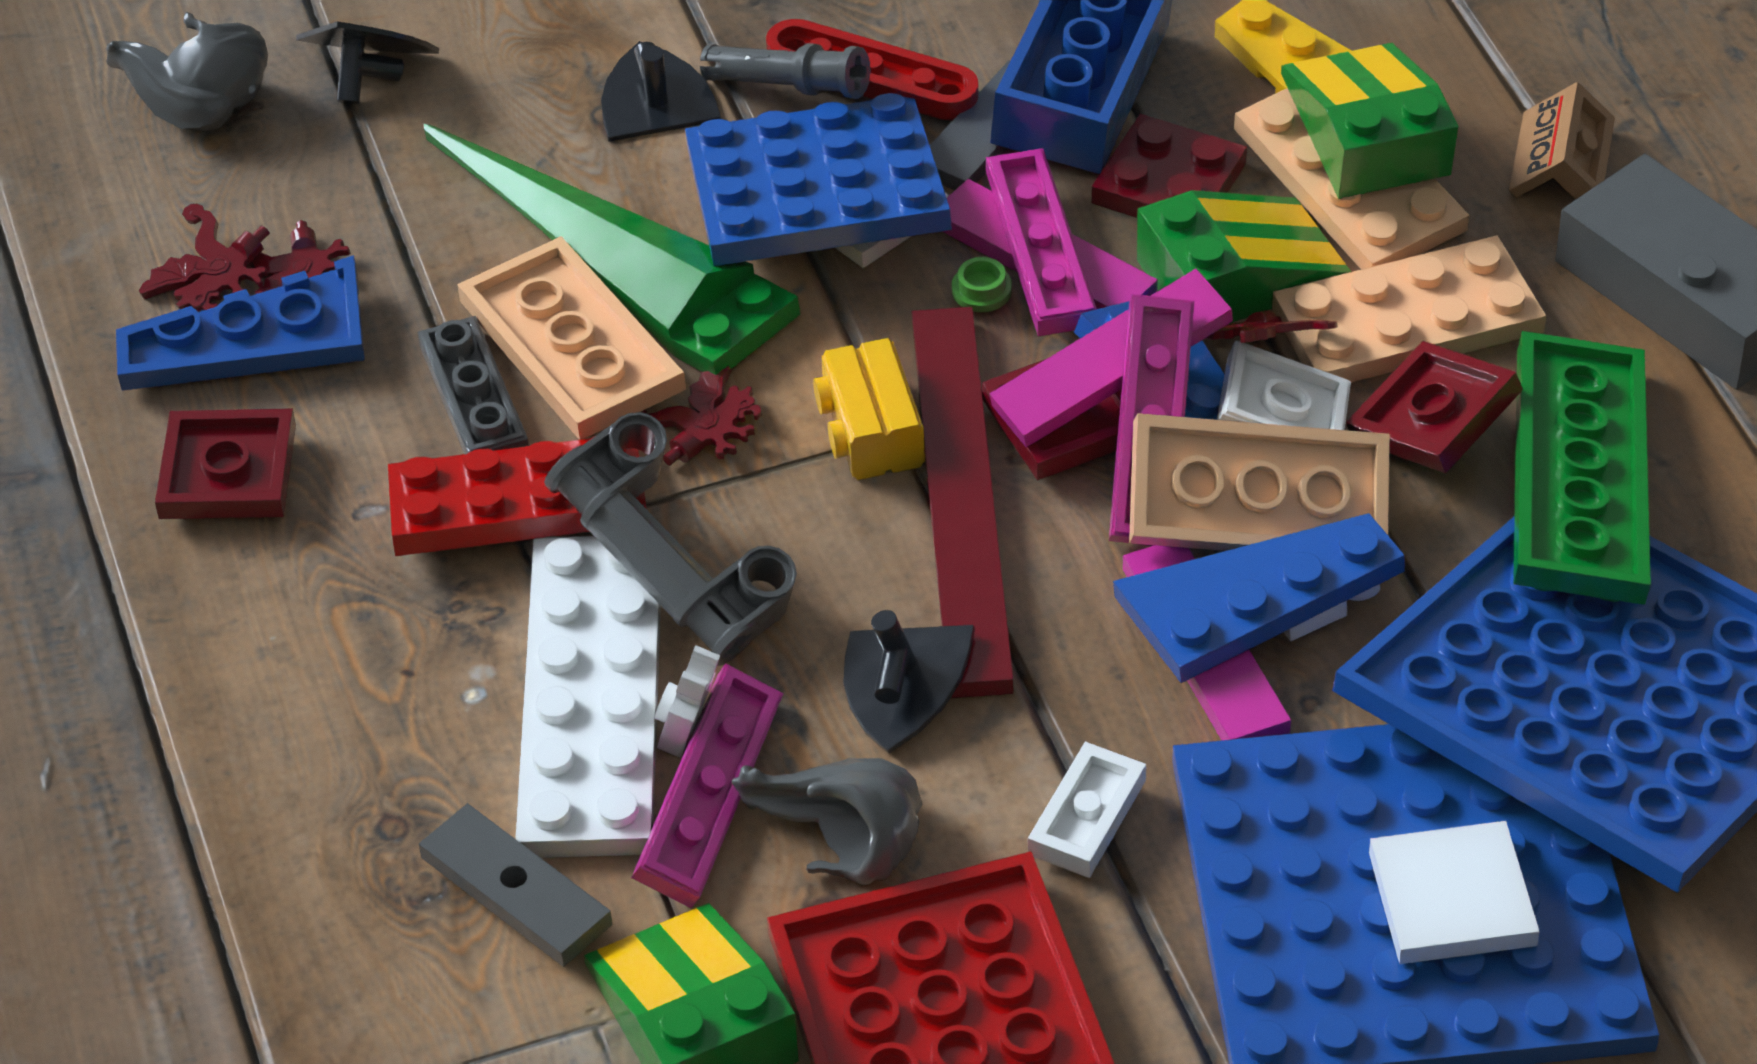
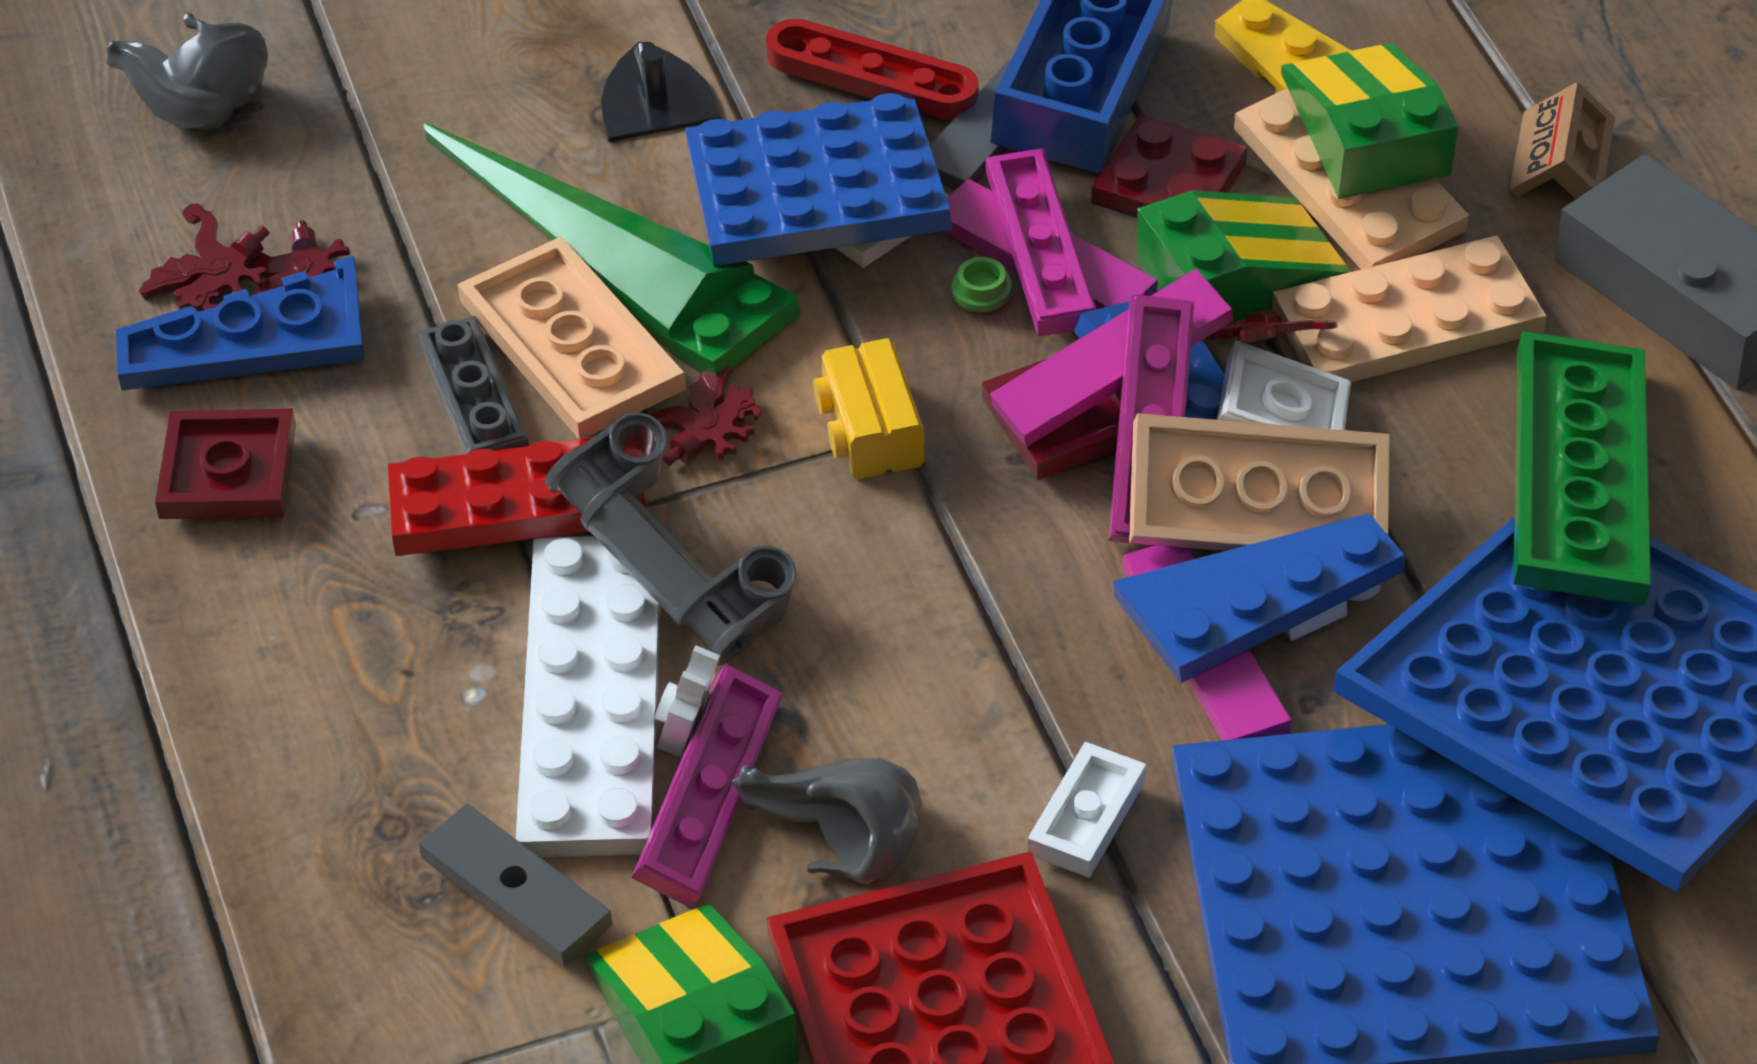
black shield [296,21,439,104] -> none
dark grey pin [700,43,871,99] -> none
black shield [843,610,975,754] -> none
dark red tile [912,307,1014,698] -> none
dark red plate [1346,341,1523,474] -> none
white tile [1369,821,1540,964] -> none

